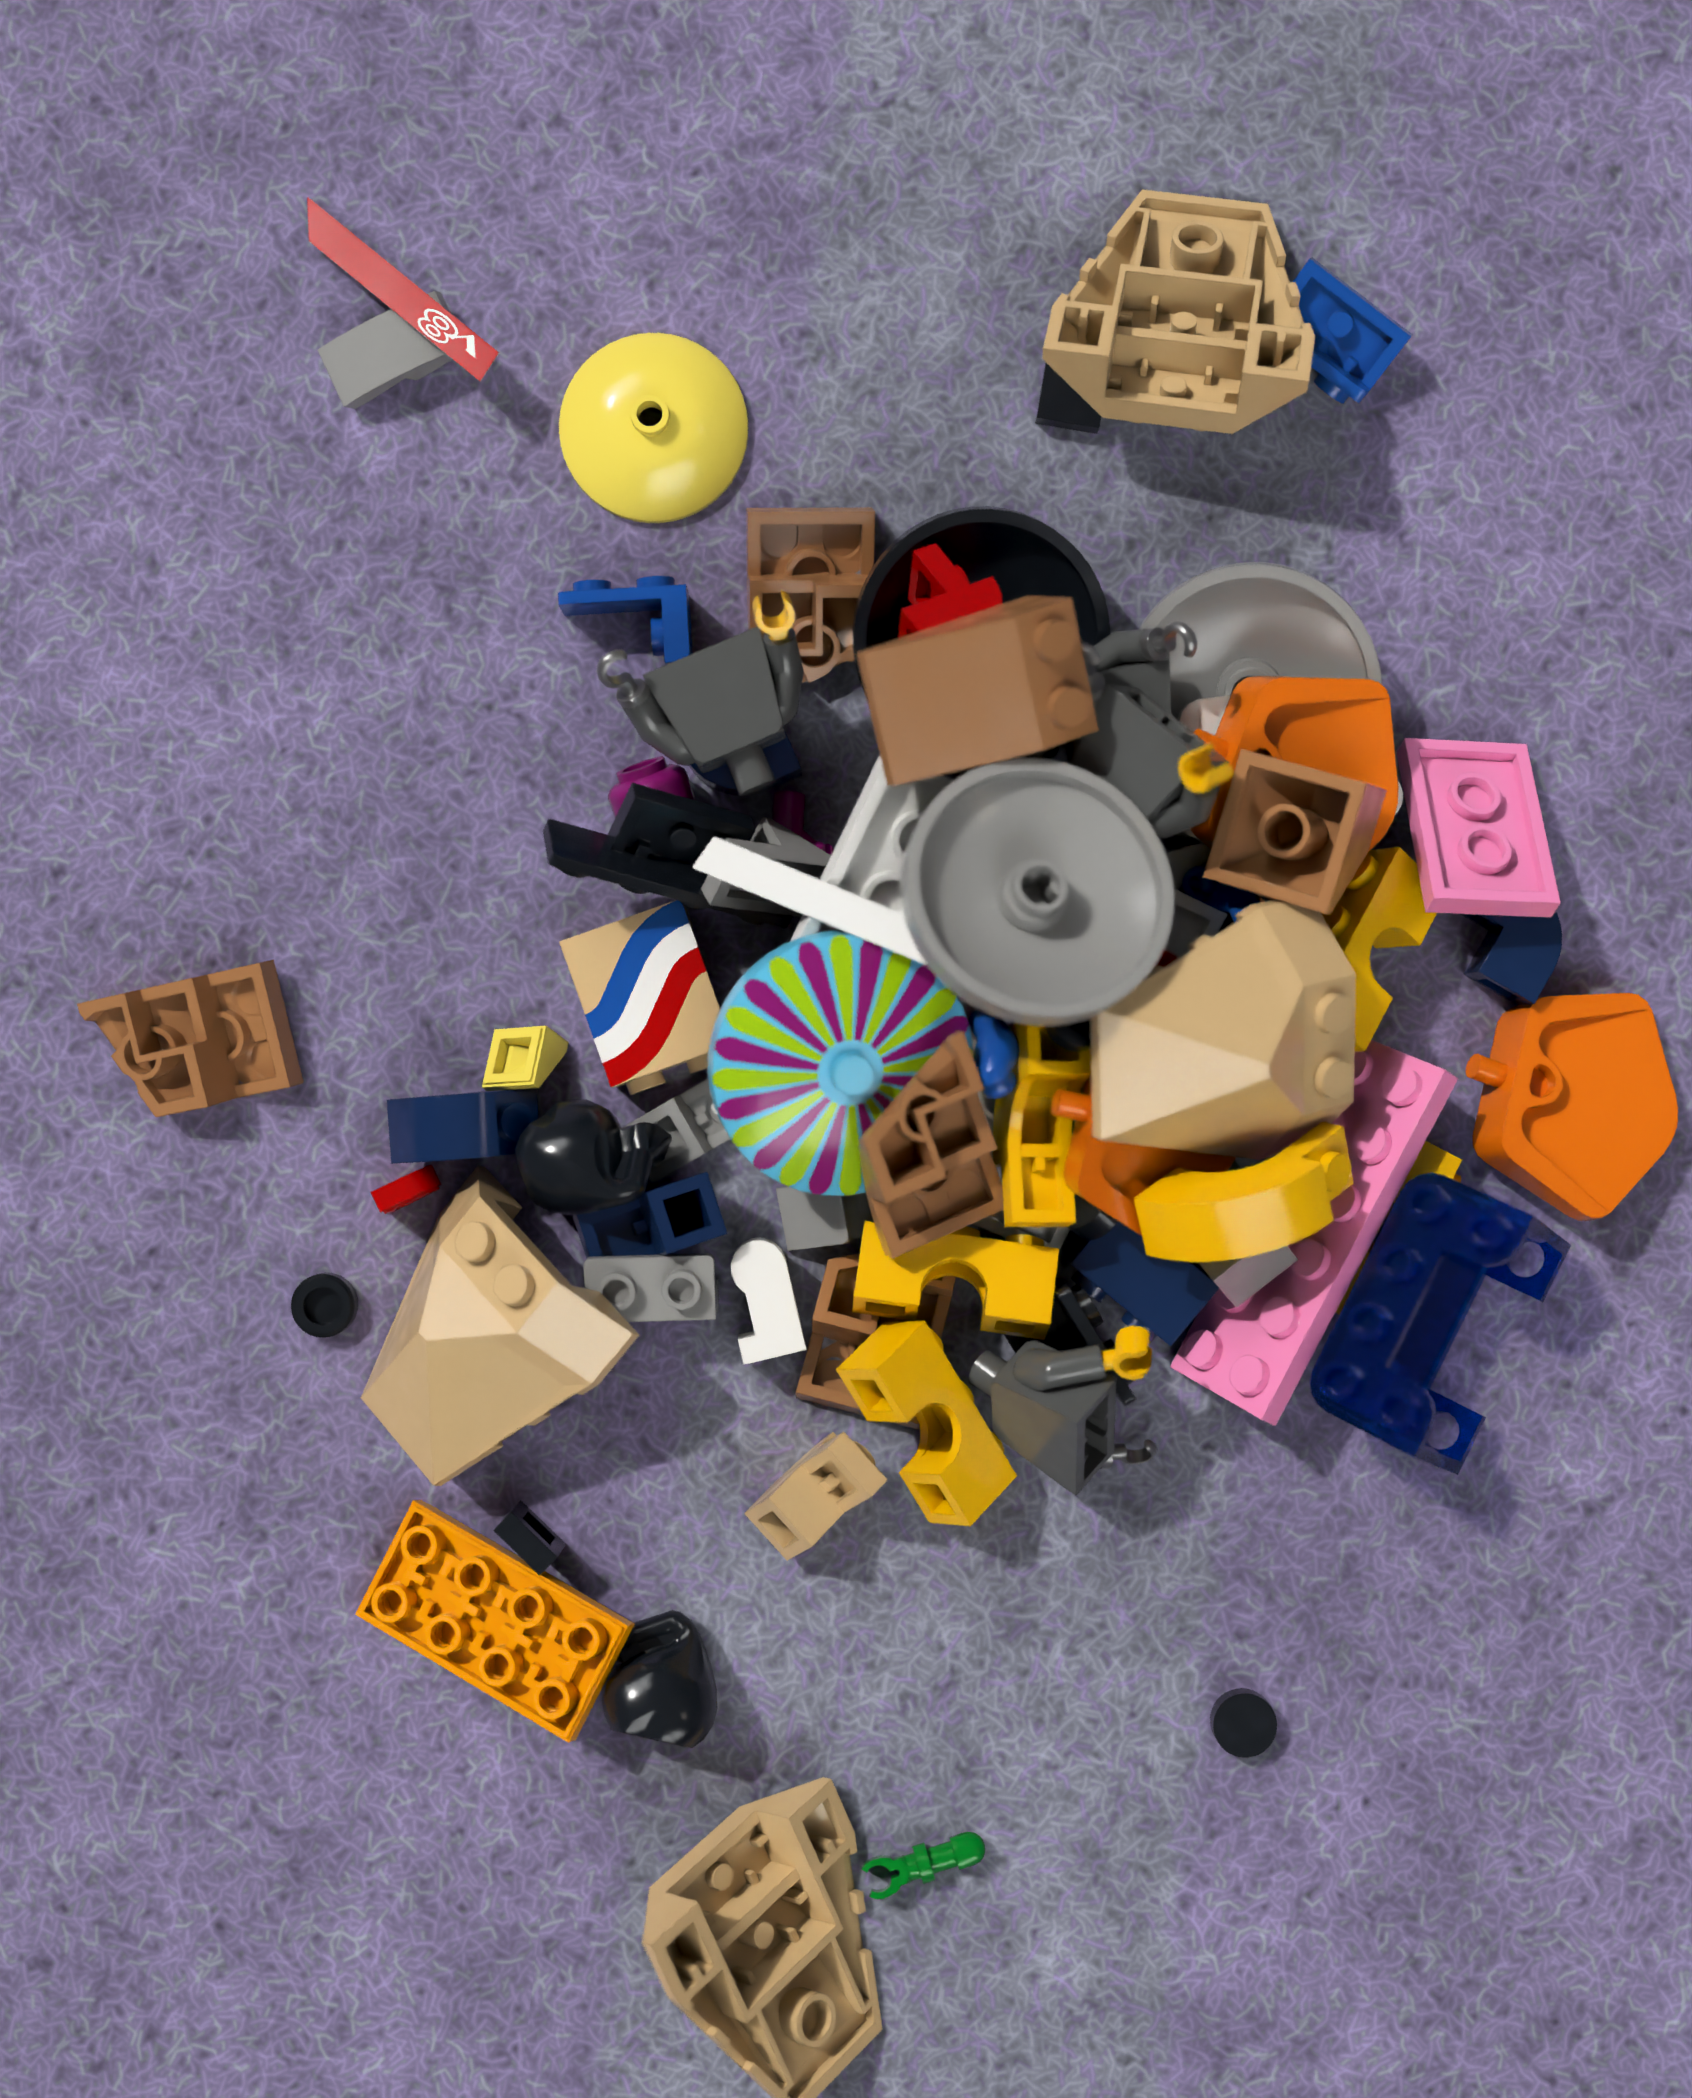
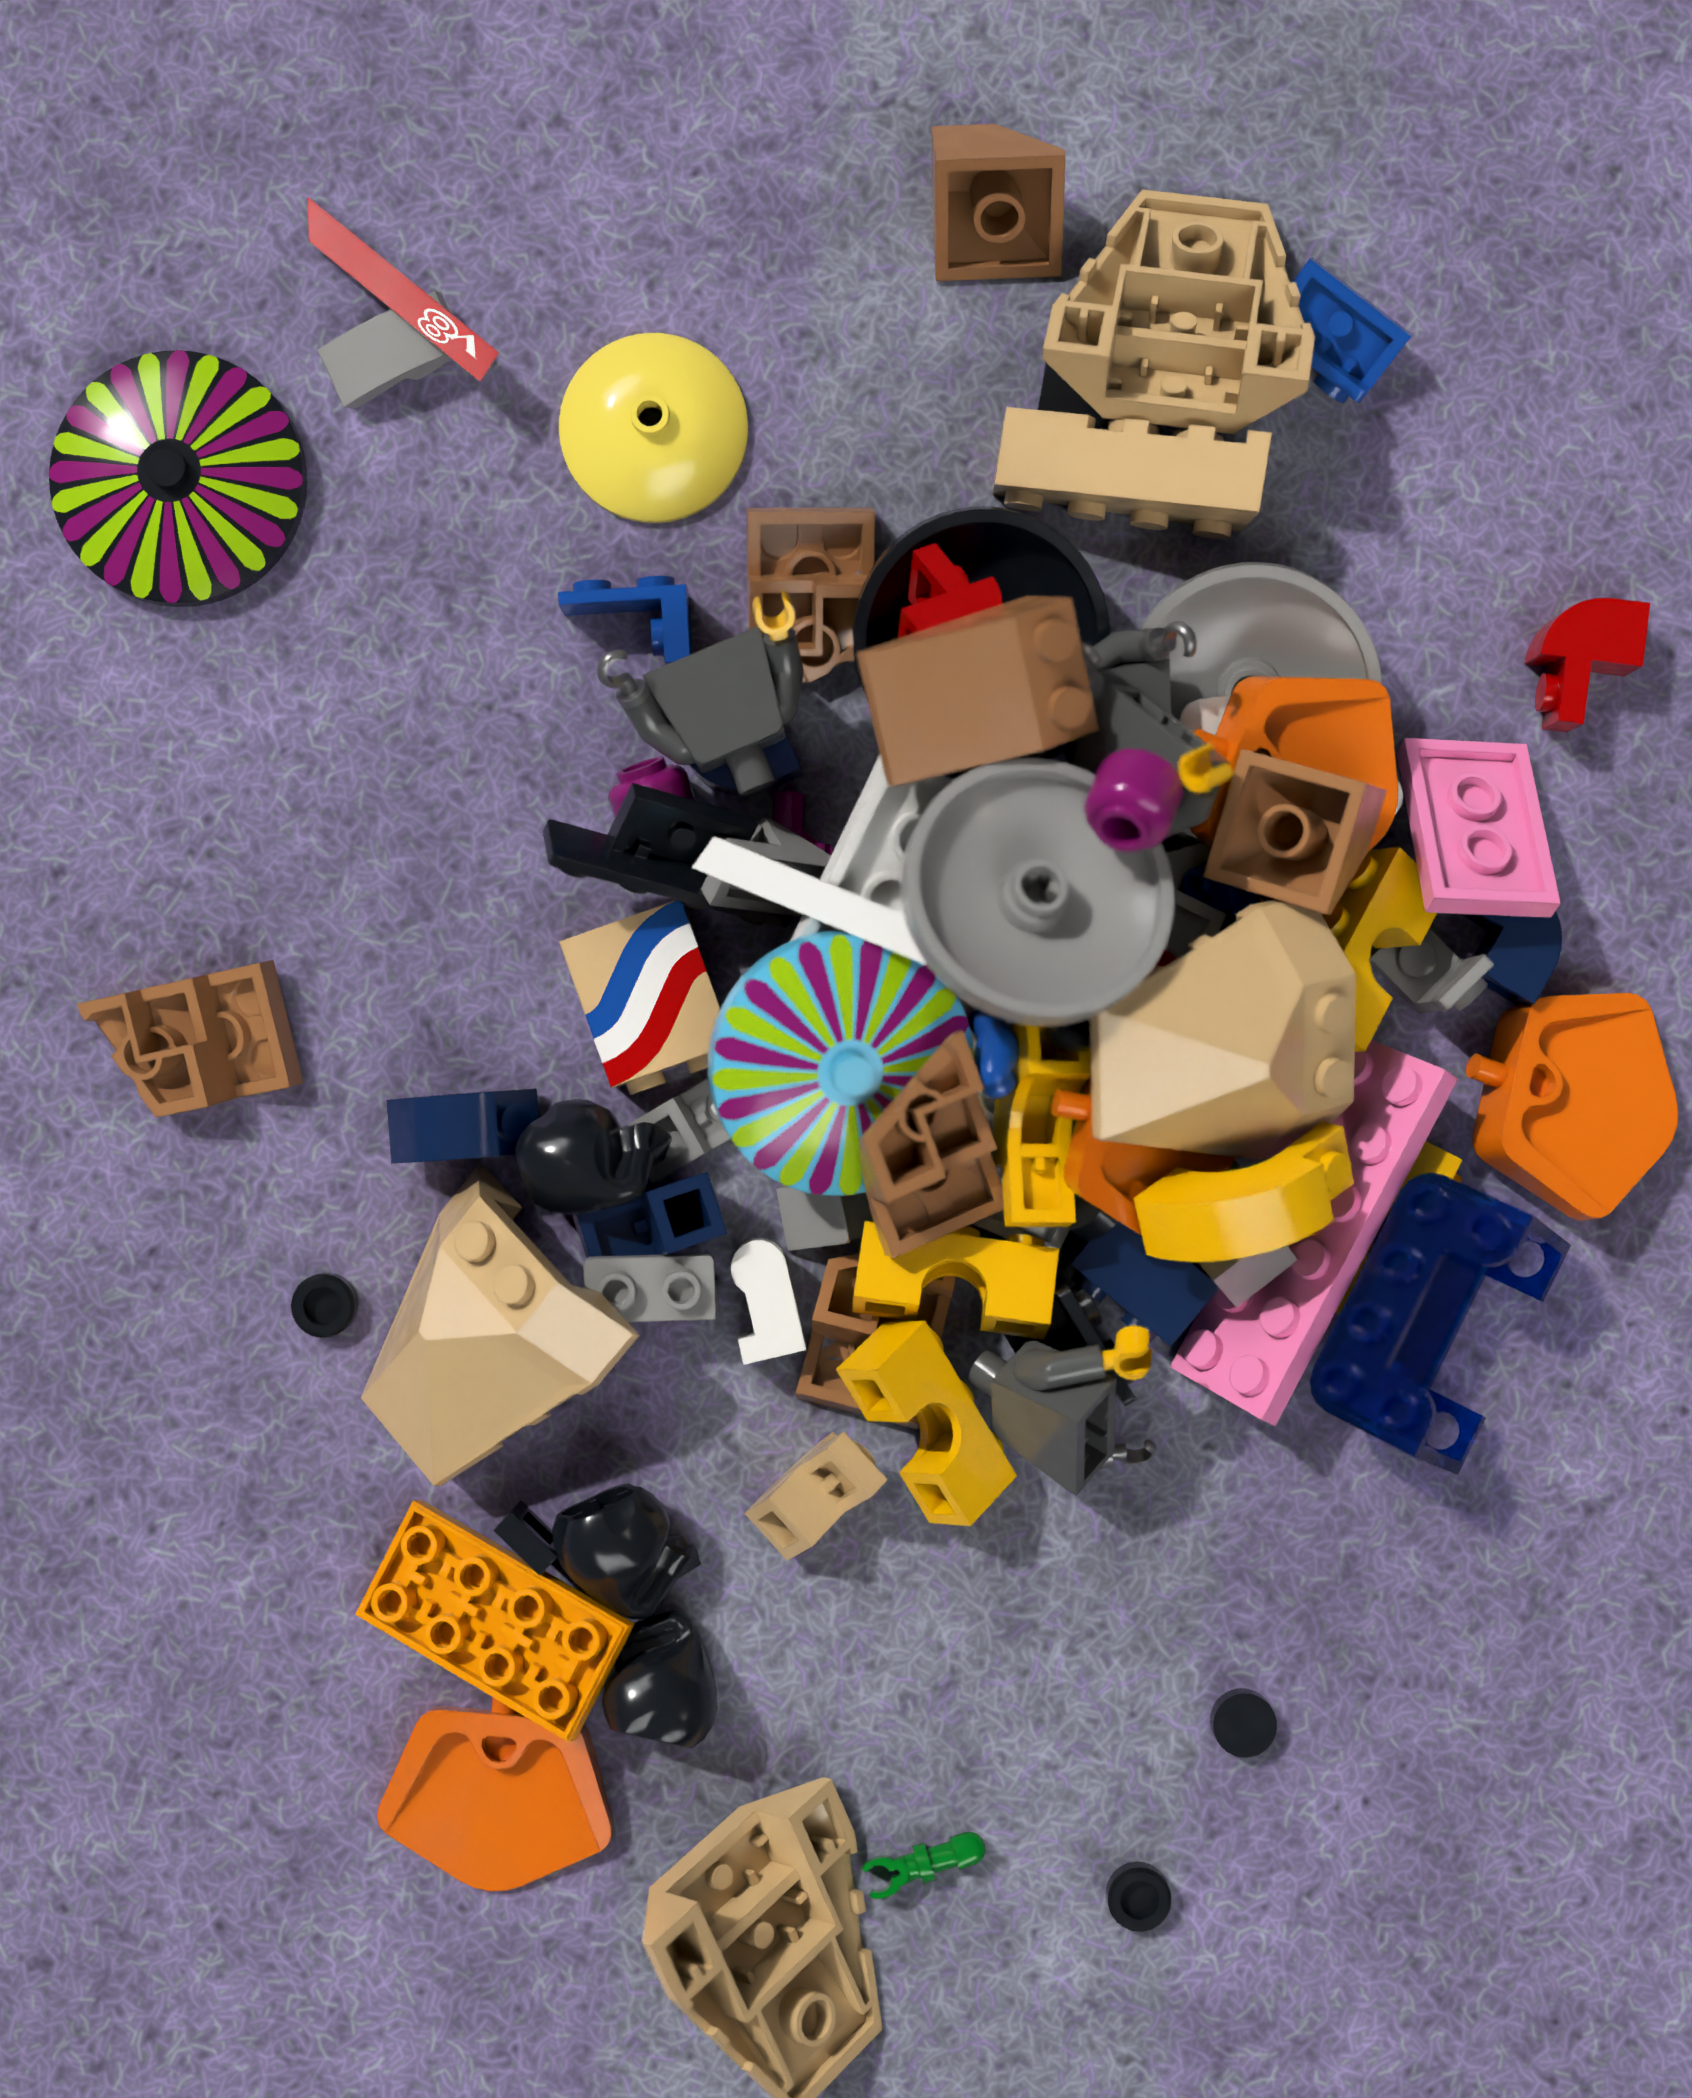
red tile [370,1164,442,1214] -> none
light yellow slope [482,1026,569,1091] -> none
none -> dish [49,350,307,607]
none -> orange animal [377,1697,614,1891]
none -> black piece [552,1484,701,1620]
none -> medium nougat slope [931,124,1066,281]
none -> tan wedge [992,407,1272,539]
none -> magenta head [1084,749,1183,852]
none -> black tile [1106,1862,1172,1932]
none -> light grey bracket [1370,928,1494,1013]
none -> red brick [1524,598,1651,733]

